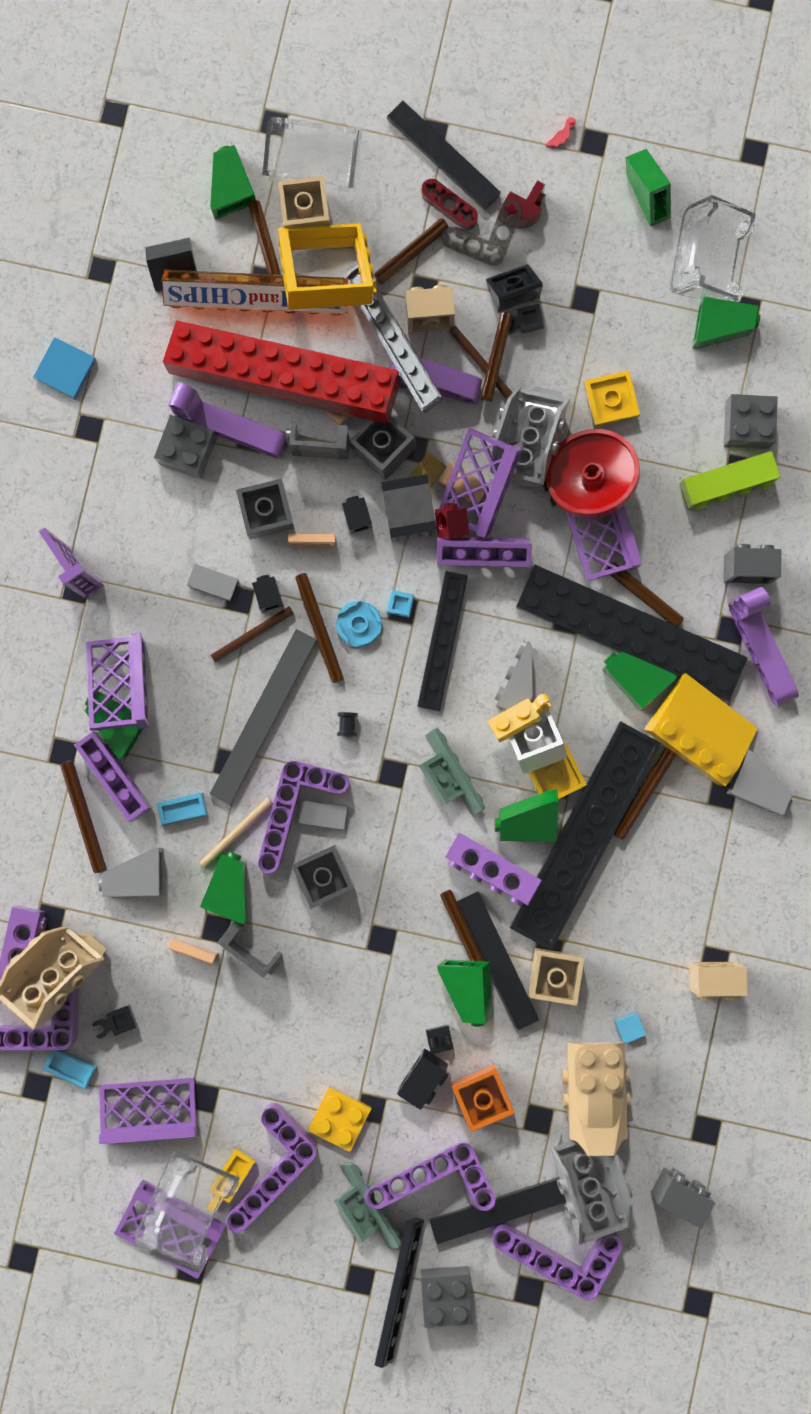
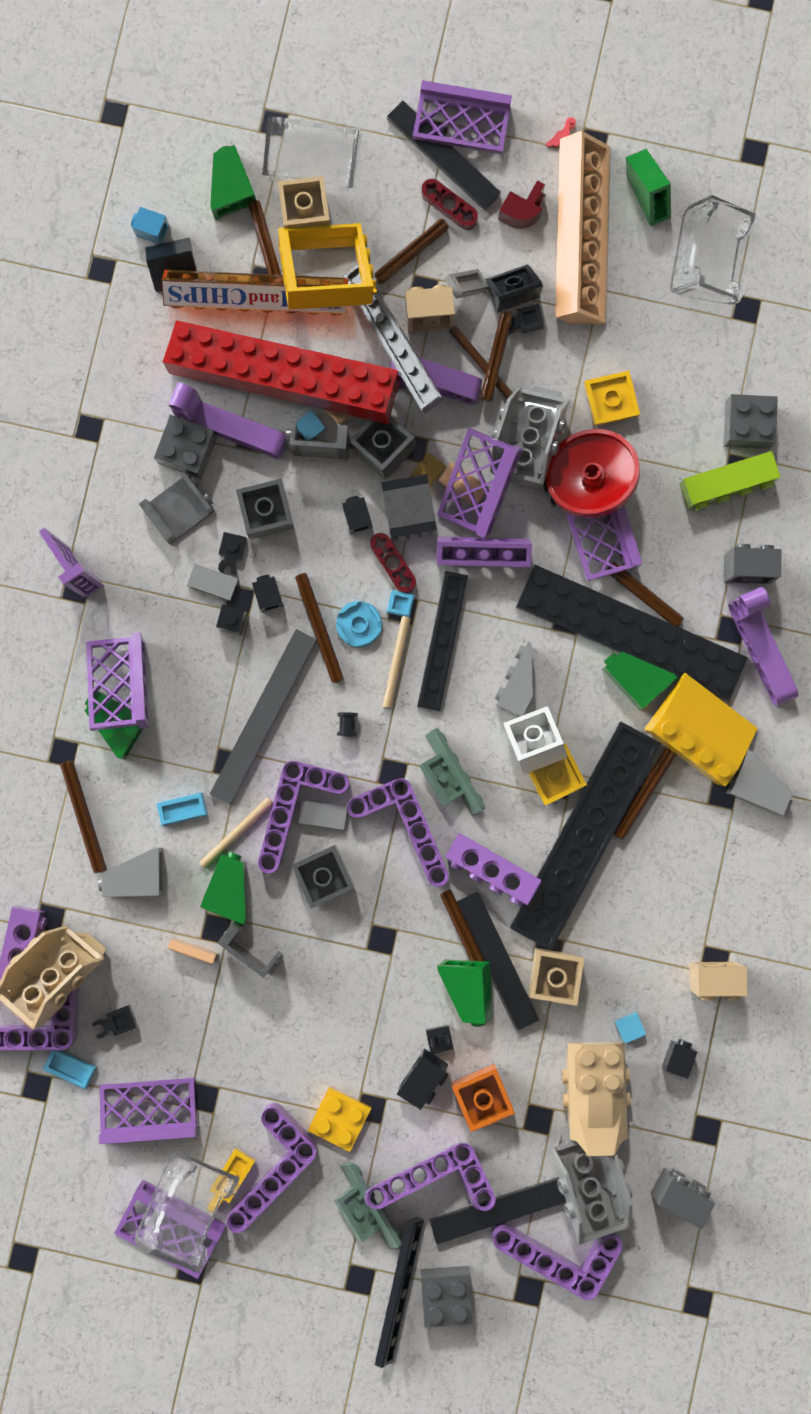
dark azure tile [33,337,96,399] -> none
medium lavender brick [74,731,153,822] -> none
reddish brown bar [211,606,294,663] -> none
light nougat tile [288,534,336,547] -> none
dark red brick [435,503,469,539] -> none
clear smoke beam [442,199,523,266] -> none
yellow plate [487,693,552,743] -> none
green slope [494,789,559,842] -> none
green slope [692,297,761,349] -> none
none -> dark azure brick [131,207,169,244]
none -> flat silver panel [139,471,214,545]
none -> black brick [216,604,248,636]
none -> black plate [218,532,247,575]
none -> medium azure tile [296,410,326,441]
none -> medium lavender beam [347,778,449,887]
none -> dark red beam [370,533,416,593]
none -> tan bar [382,616,411,708]
none -> medium lavender fence [413,80,512,154]
none -> light grey tile [445,269,489,299]
none -> light nougat slope [555,131,610,324]
none -> black brick [662,1039,698,1079]

